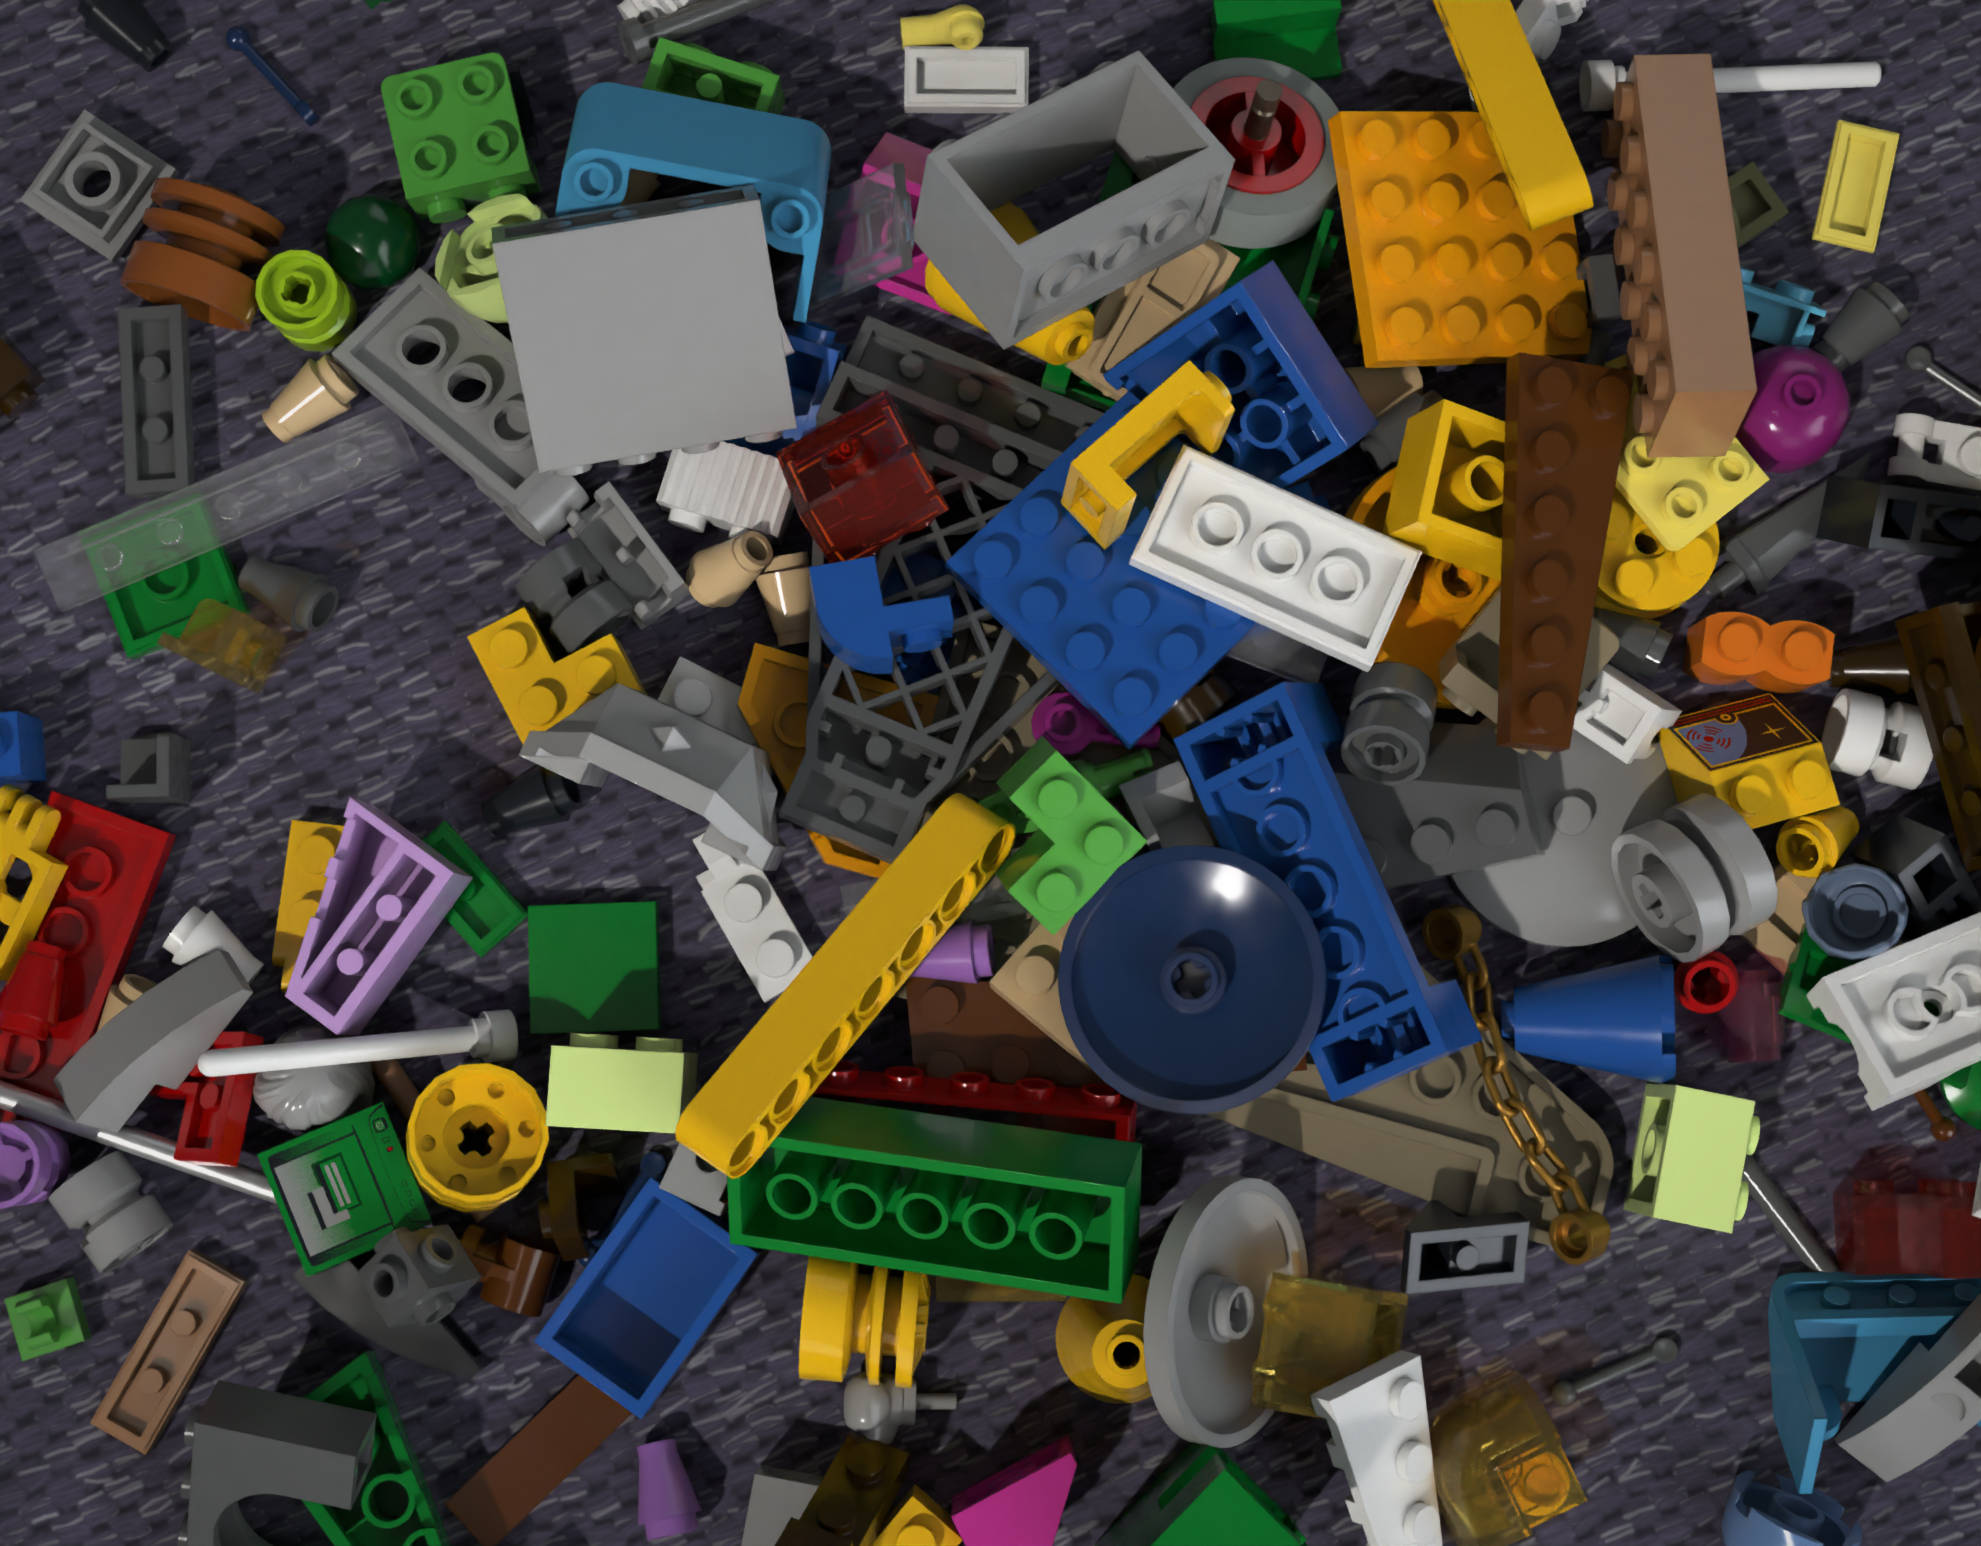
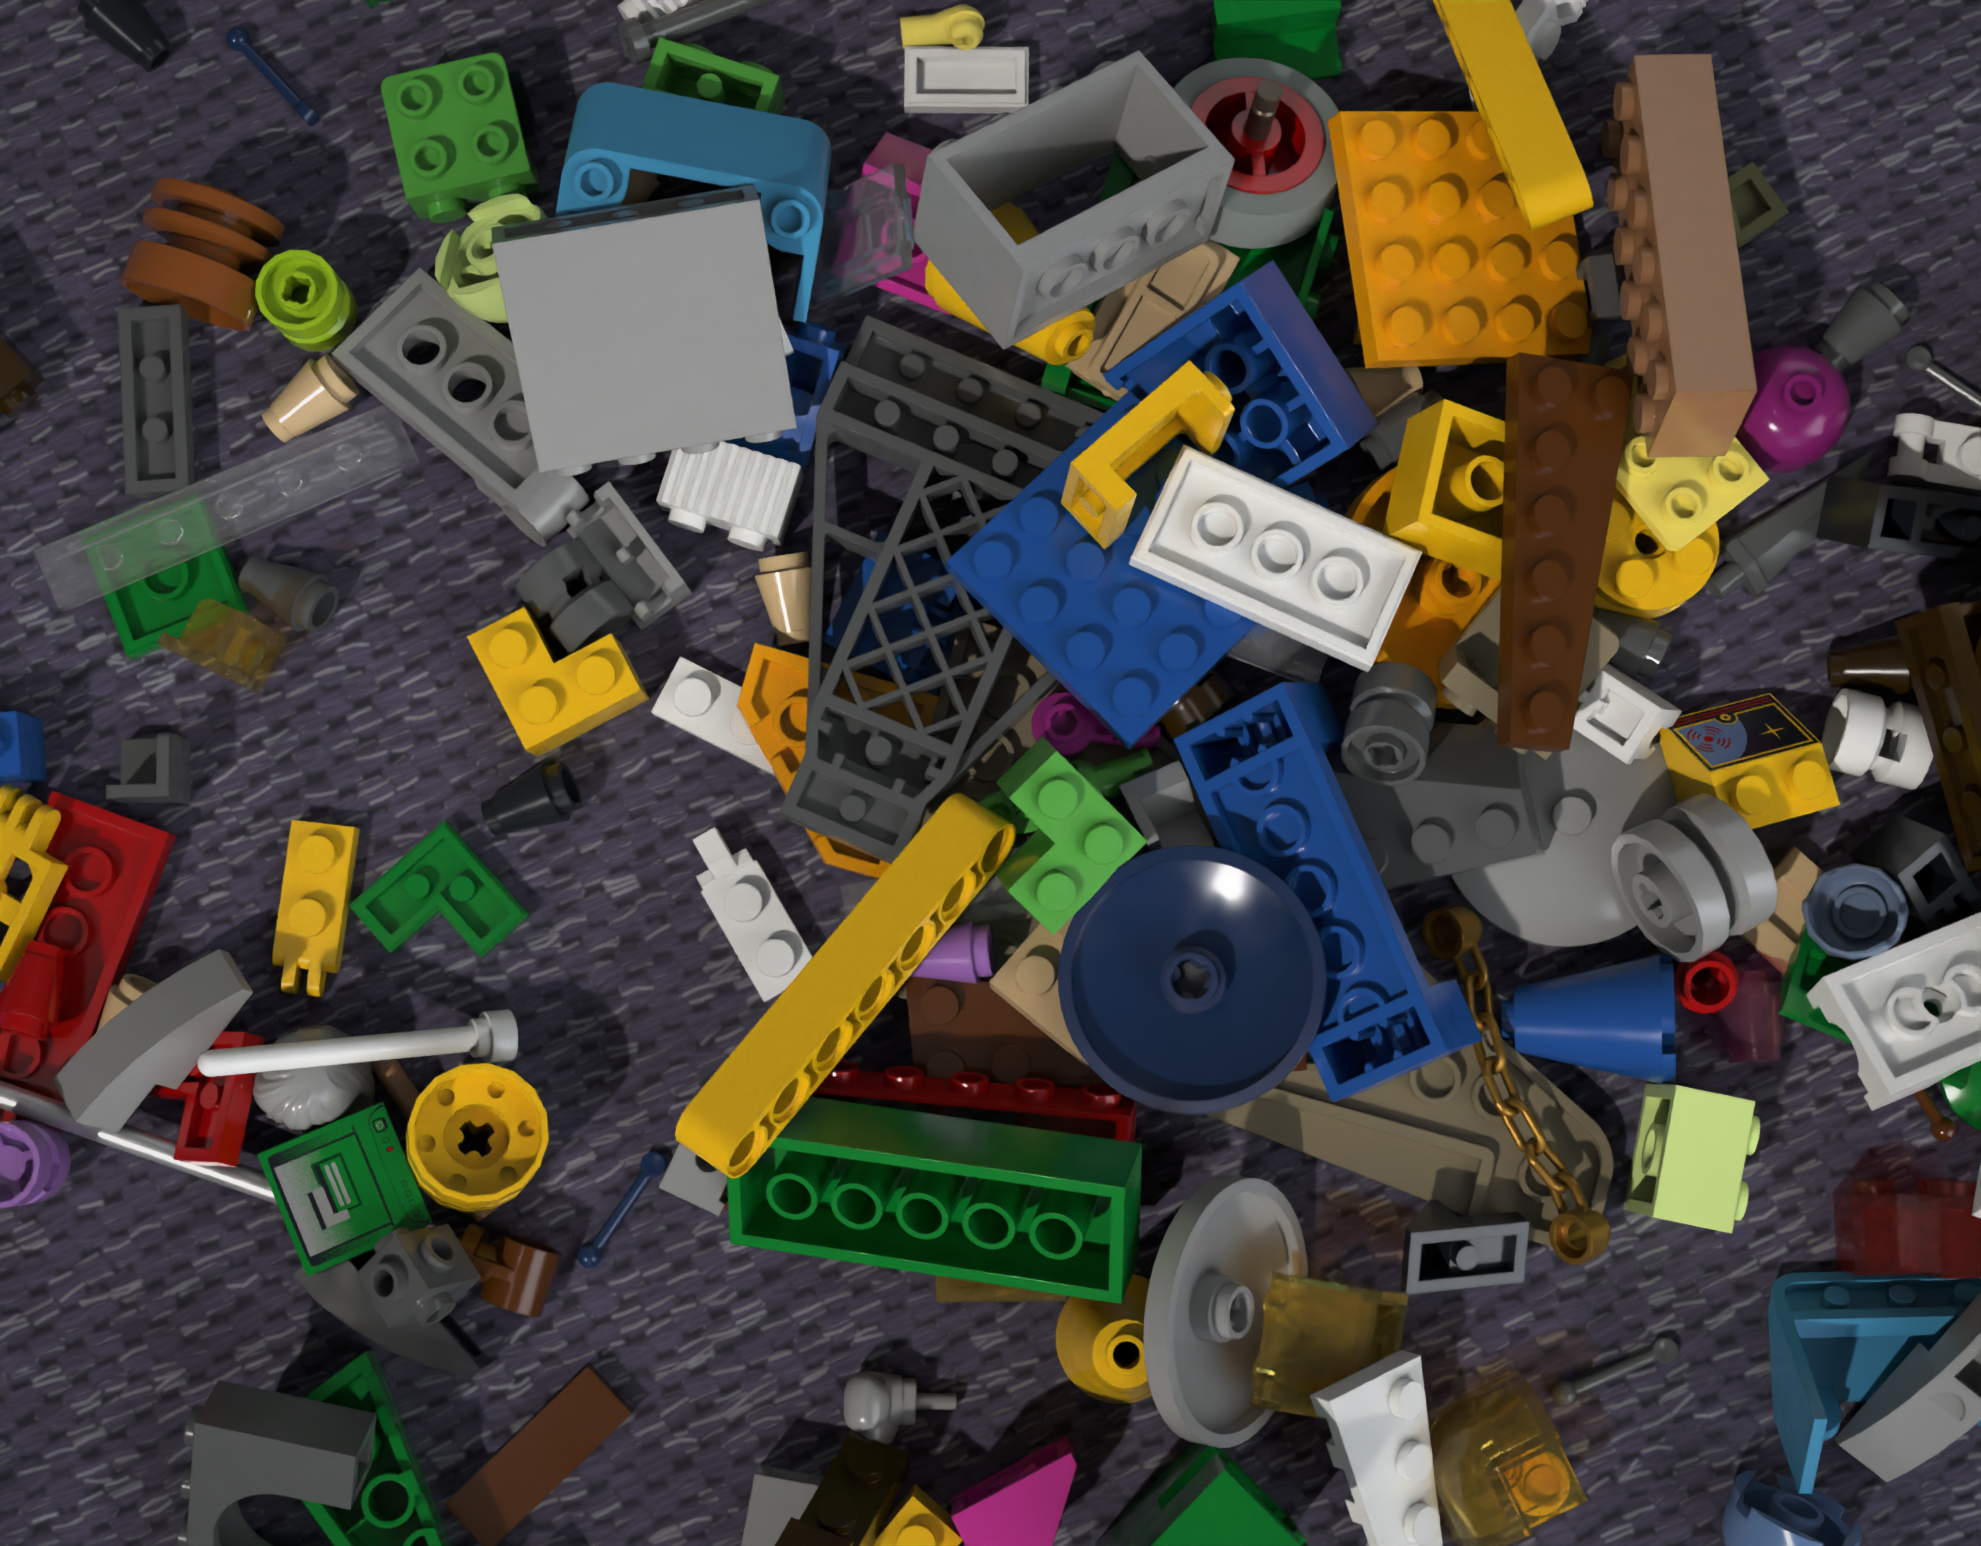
bright green tile [4,1277,92,1362] -> none
light grey piece [20,109,179,264] -> none
light grey wheel [49,1150,173,1275] -> none
medium nougat tile [90,1249,249,1455] -> none
white cone [162,906,264,985] -> none
lavender wedge [285,797,473,1035] -> none
dark green hair [324,194,422,290] -> none
light grey piece [519,683,787,871] -> none
green tile [528,901,661,1034] -> none
blue piece [534,1174,764,1419] -> none
dark brown bracket [539,1151,623,1261] -> none
yellowish green brick [545,1033,698,1133] -> none
medium lavender cone [637,1438,702,1541] -> none
tan cone [686,531,773,608] -> none
clear red slope [776,390,950,563] -> none
yellow wheel [799,1256,931,1388] -> none
blue brick [809,556,954,674] -> none
white piece [1579,60,1881,112] -> none
orange brick [1683,612,1835,694] -> none
medium azure hinge [1740,266,1827,347] -> none
dark grey bar [1742,1155,1842,1272] -> none
yellow cone [1776,806,1859,878] -> none
light yellow tile [1812,120,1900,254] -> none

